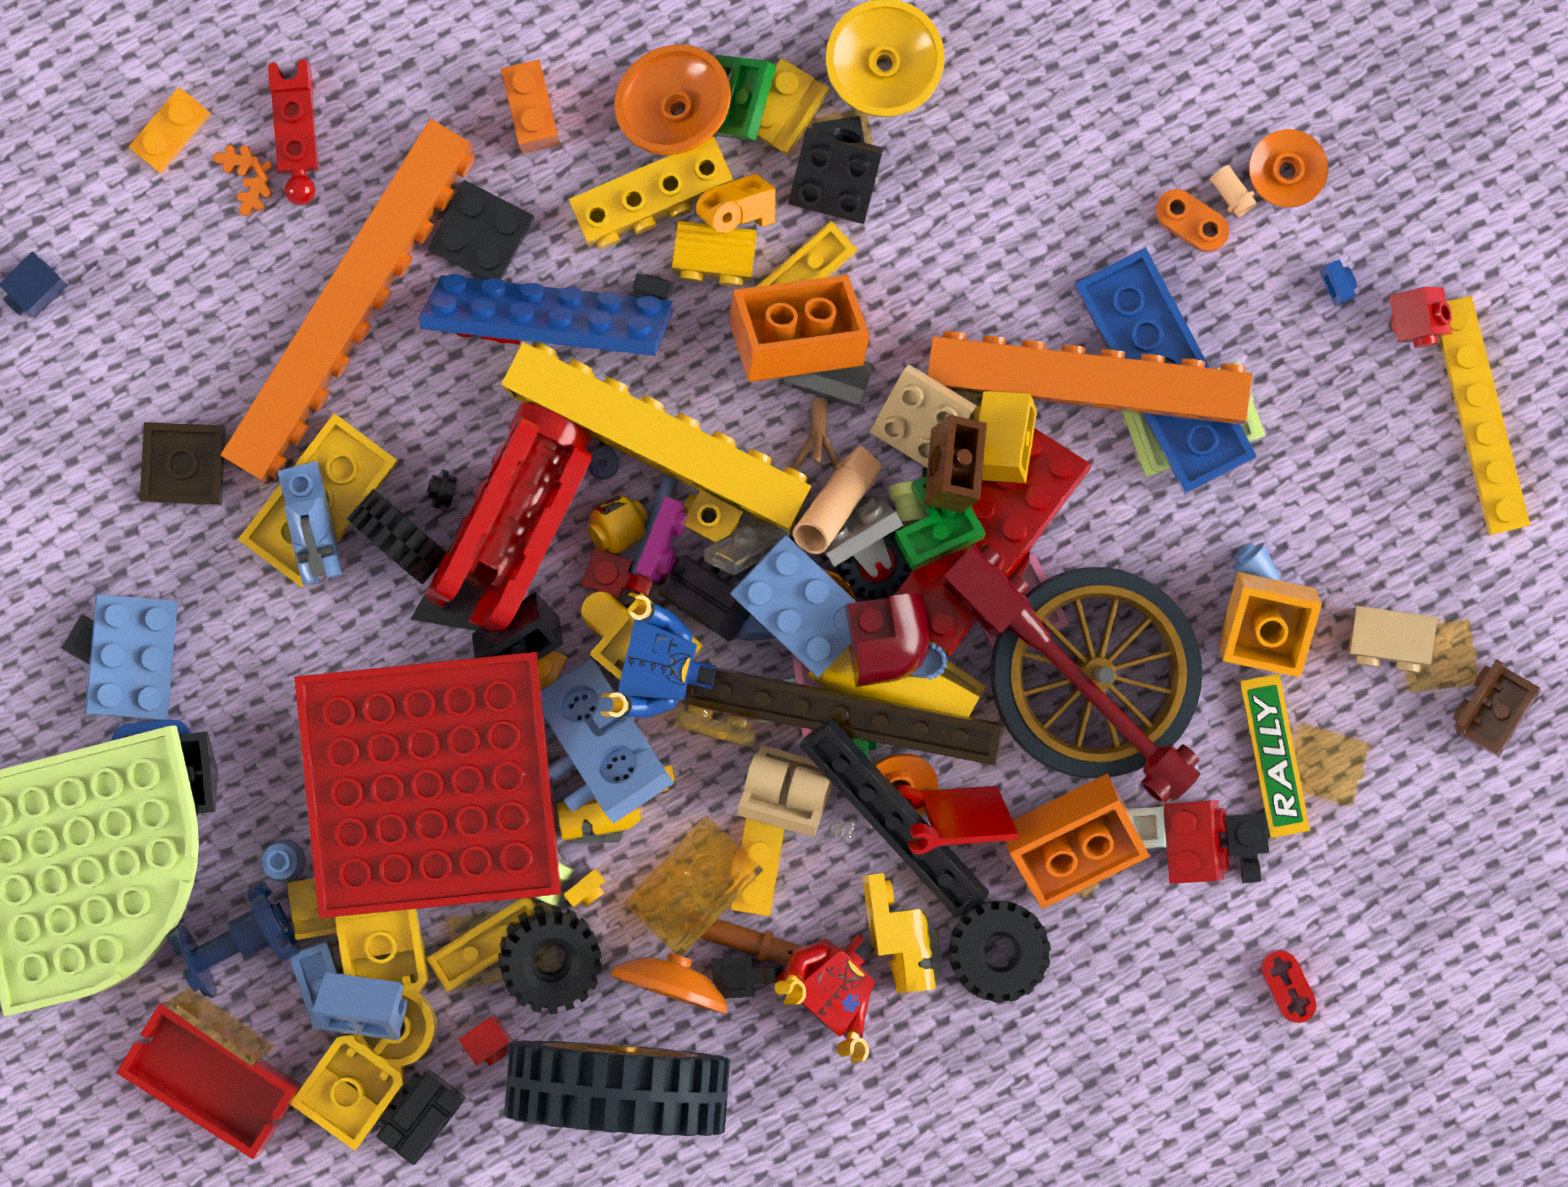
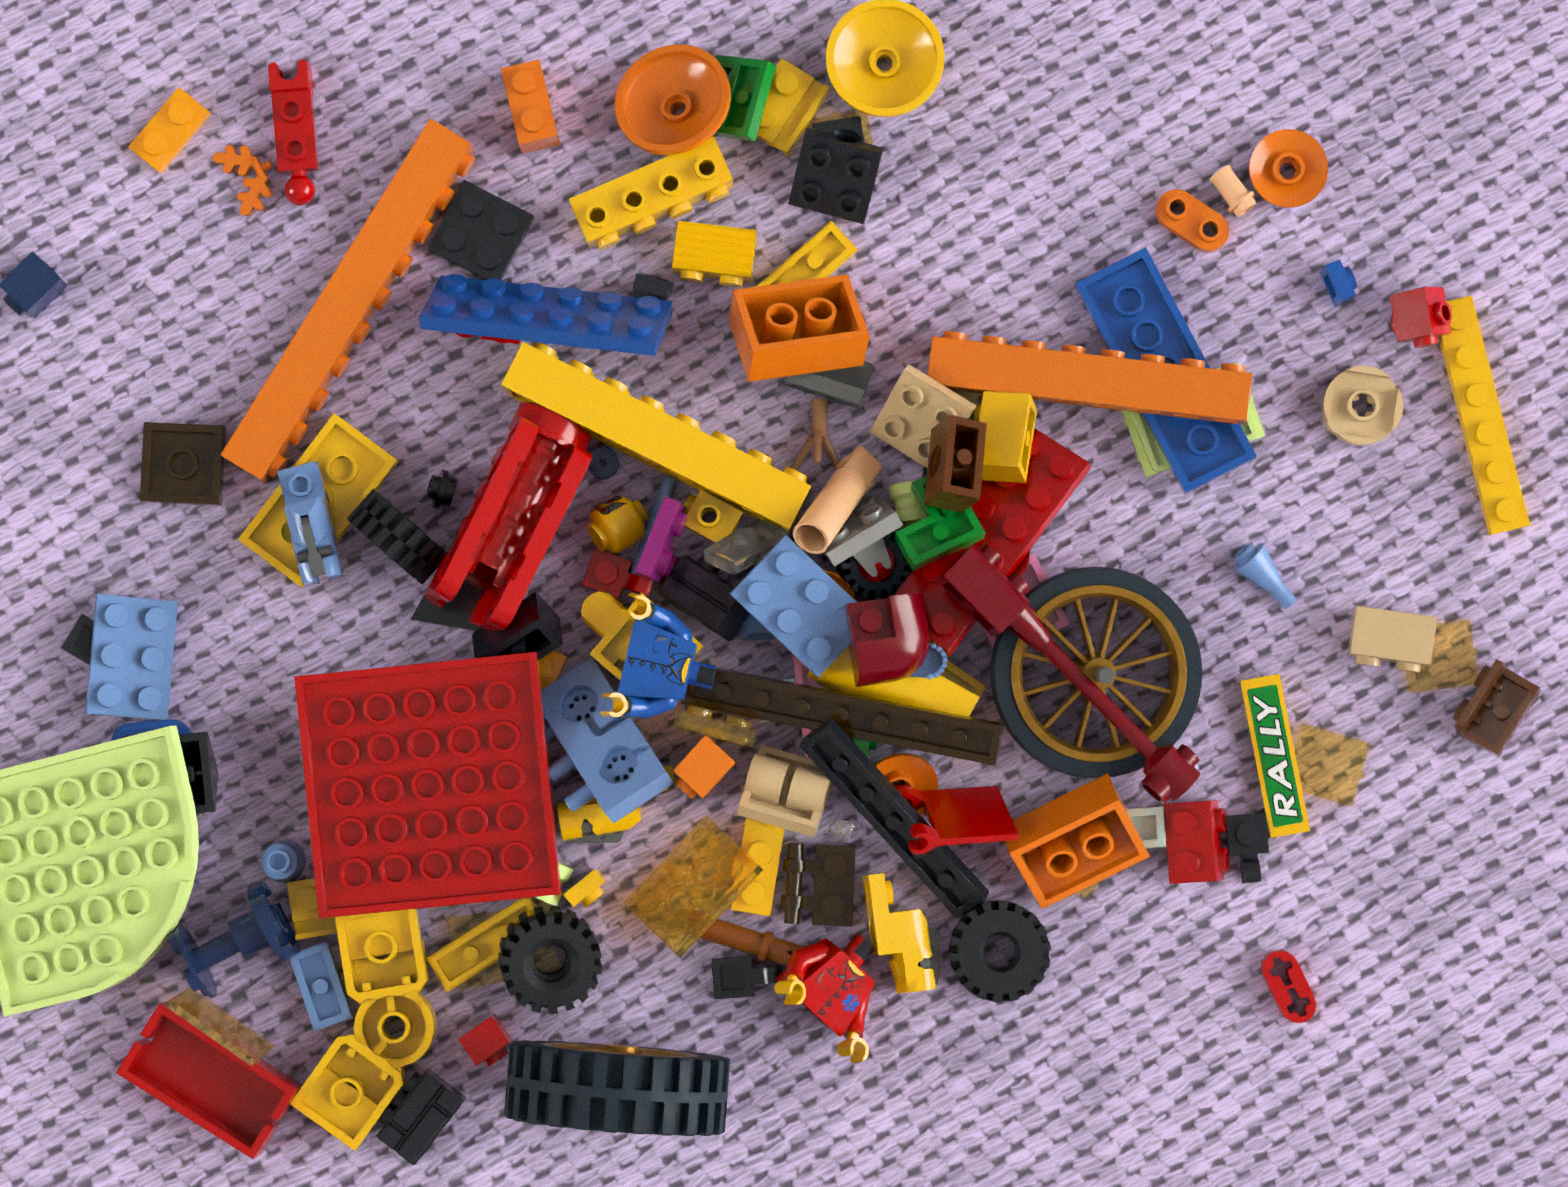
medium blue hinge [312,972,407,1041] -> none
orange dish [610,953,728,1015] -> none
light orange leg [696,173,775,234] -> none
light orange brick [1217,572,1322,678] -> none
none -> orange brick [673,735,737,799]
none -> dark brown plate [781,843,856,927]
none -> tan plate [1321,366,1403,446]

